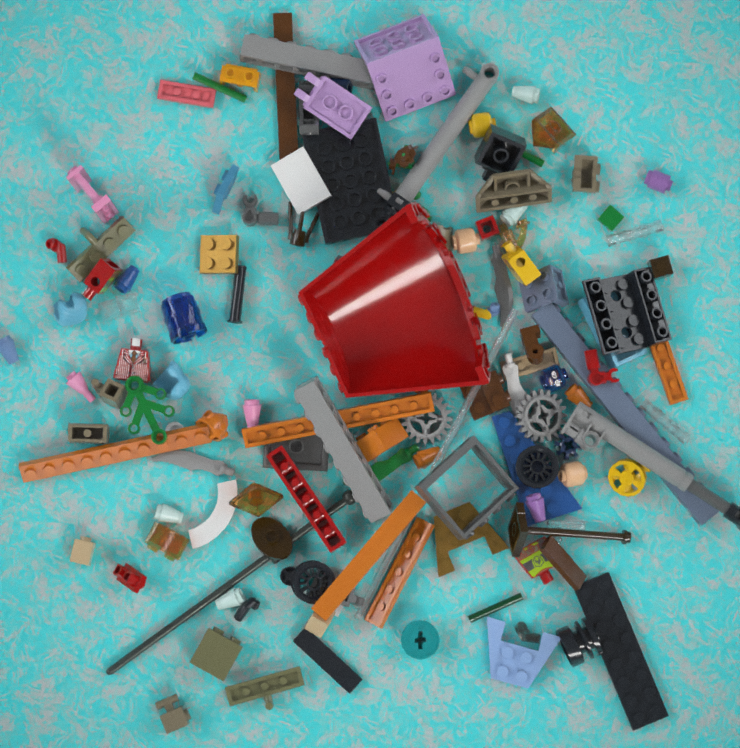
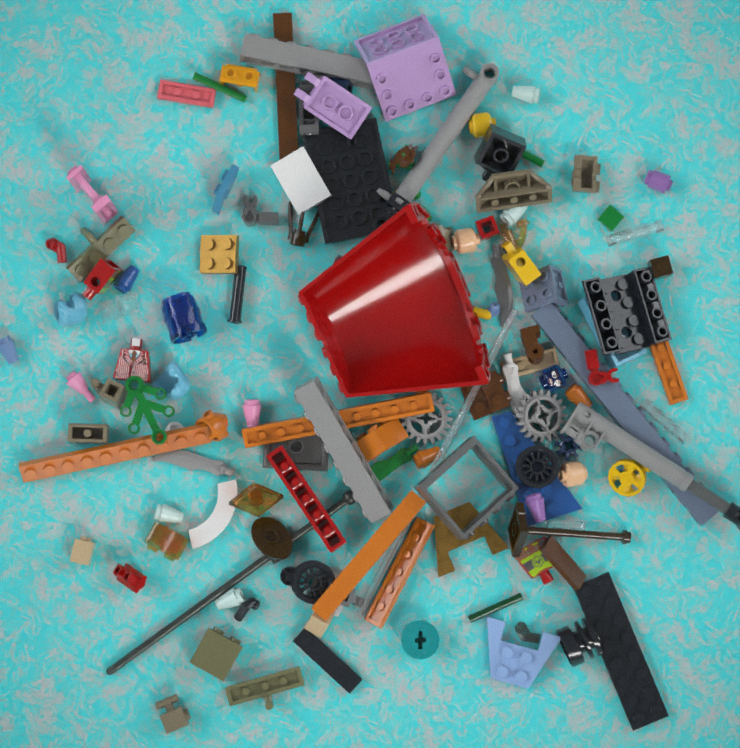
clear orange slope [532,107,577,154] -> none

